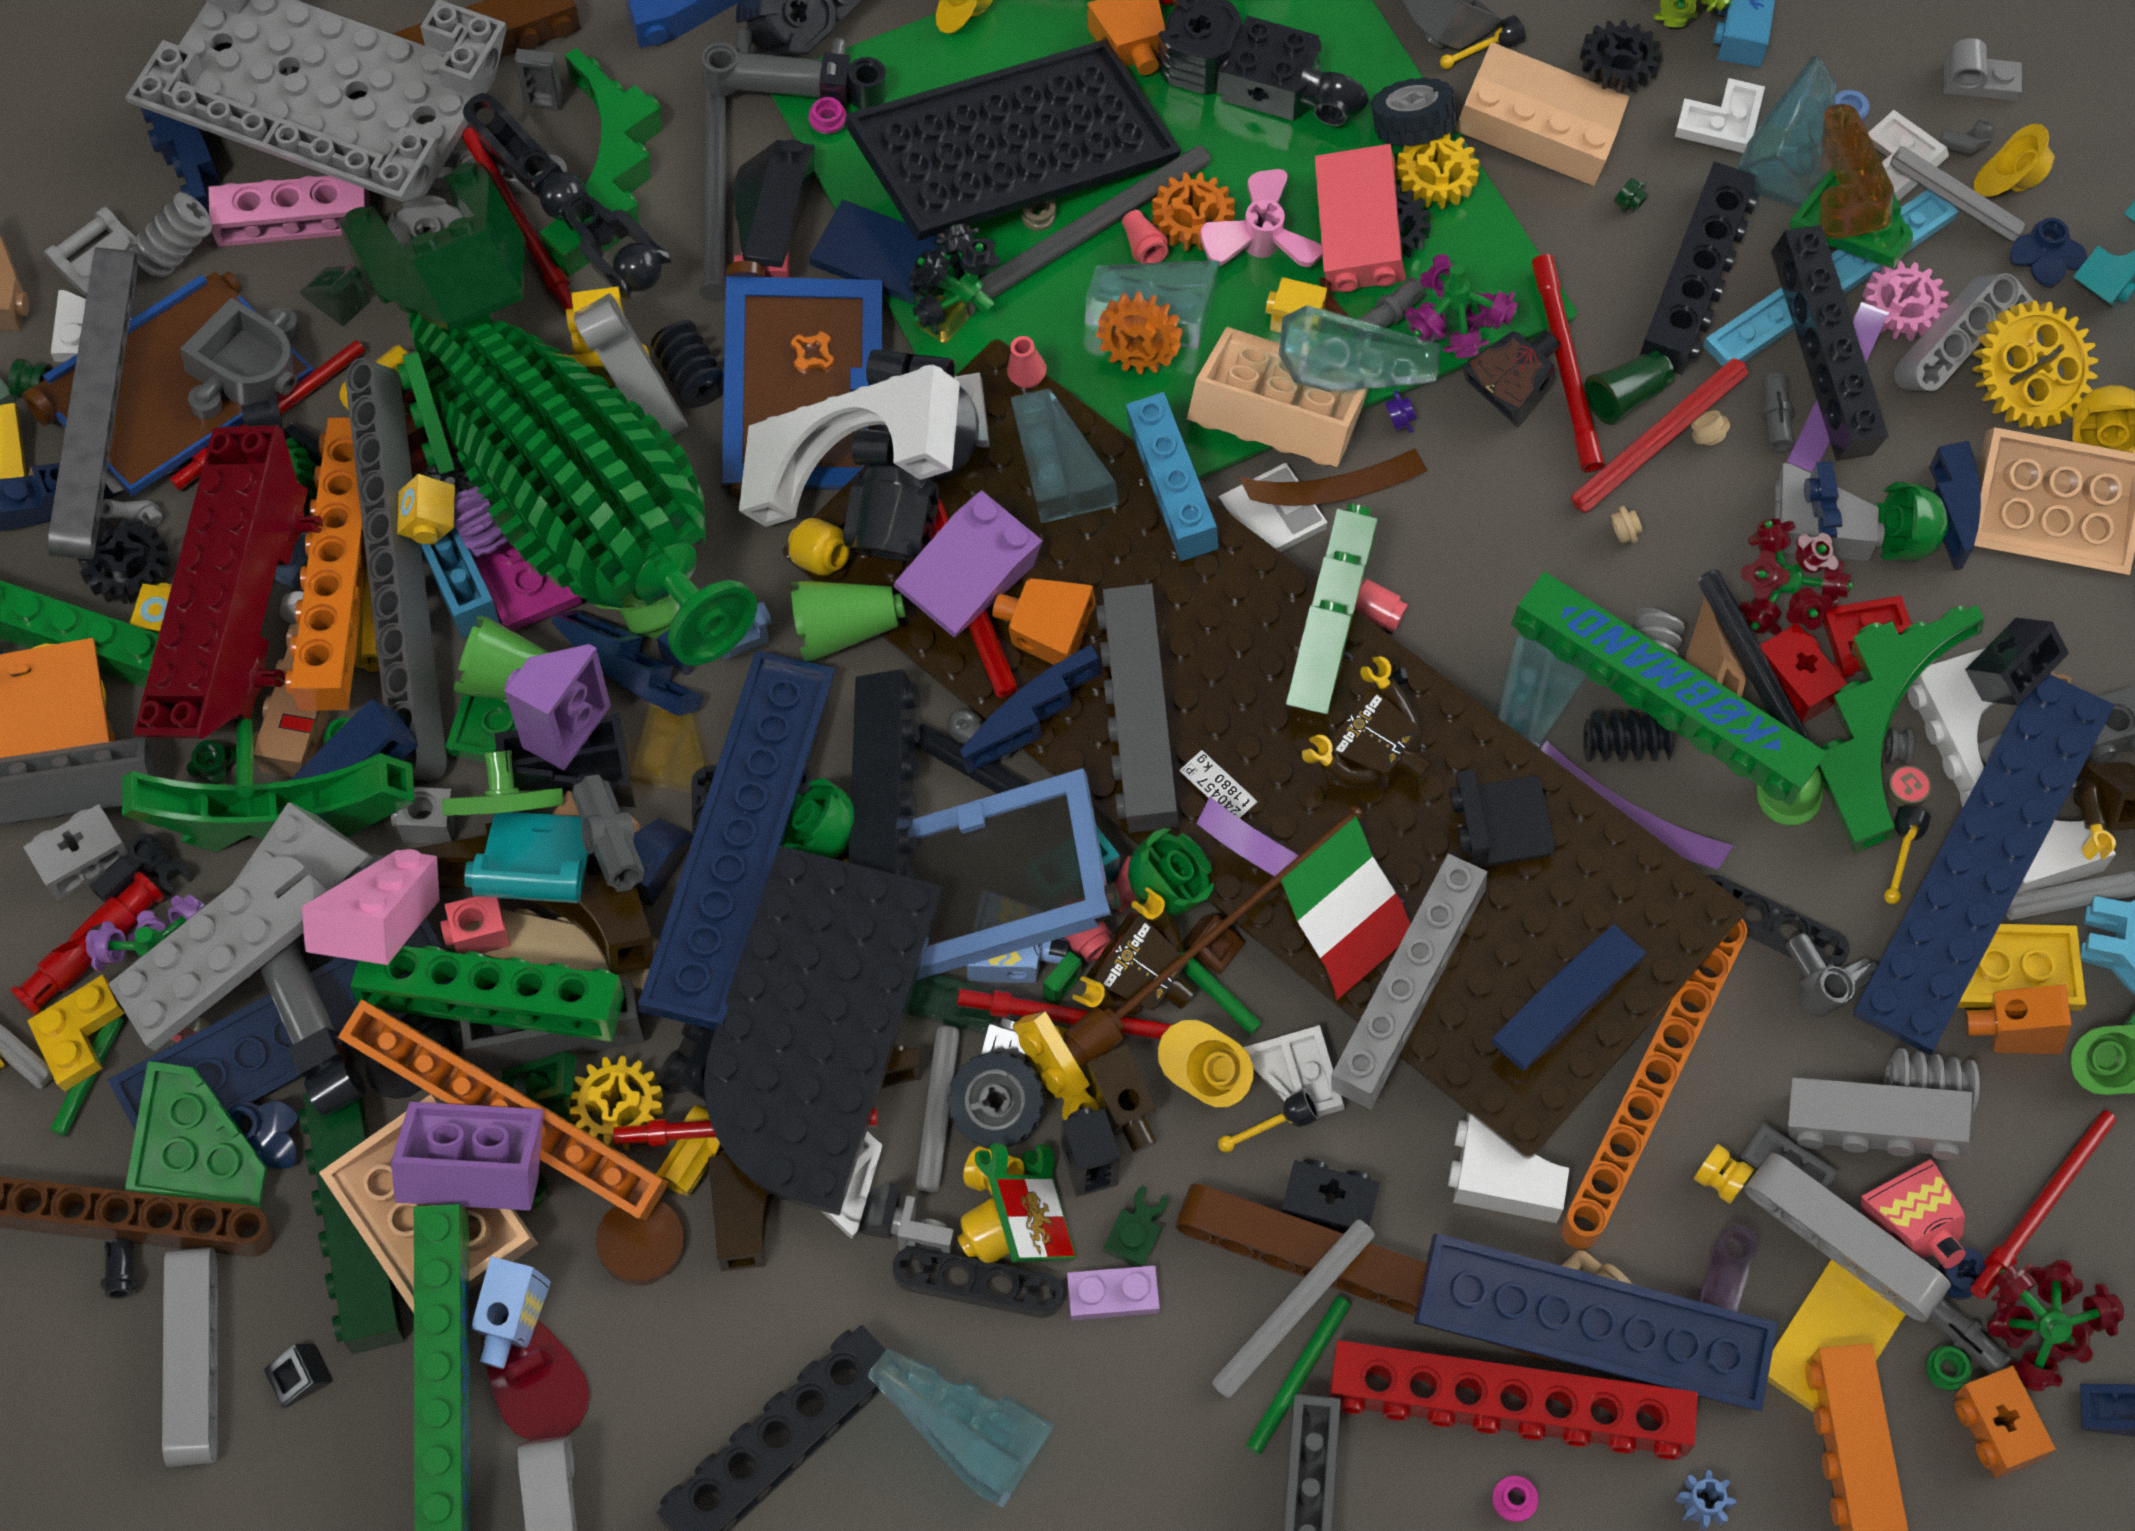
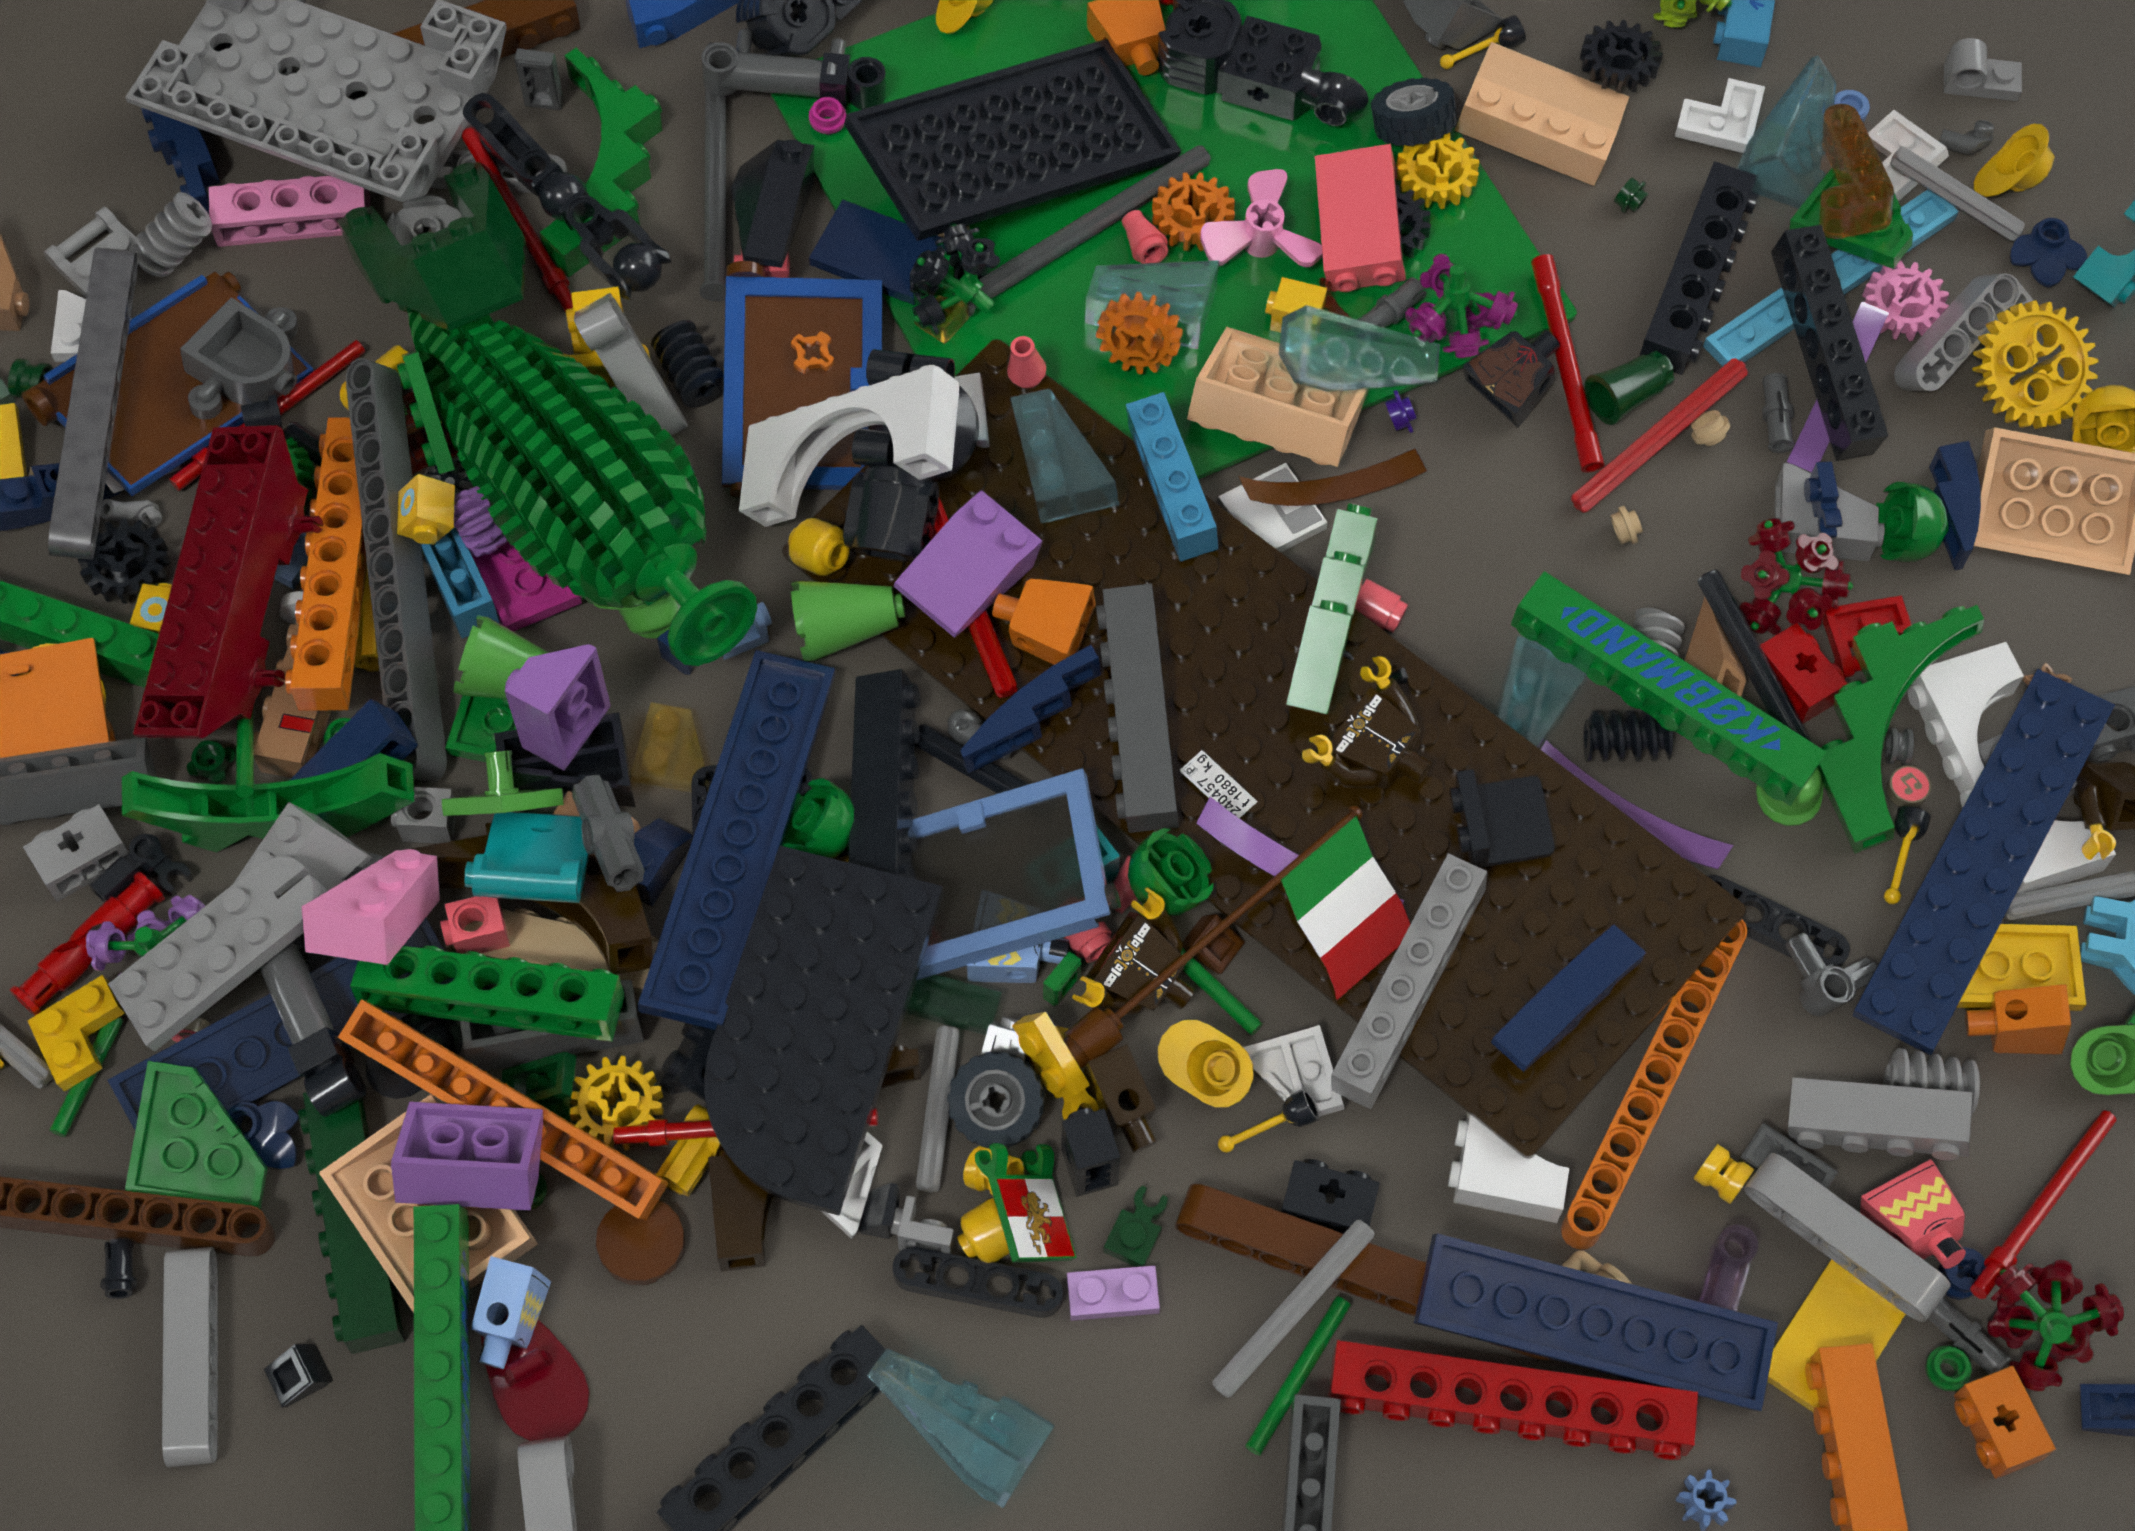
clear green slope [299,265,370,327] -> none
dark blue slope [551,610,703,716] -> none
red bar [956,988,1173,1040] -> none
dark tan bush [1021,199,1055,231] -> none
dark pink plate [1492,1476,1539,1523] -> none
black brick [1965,618,2069,706] -> none

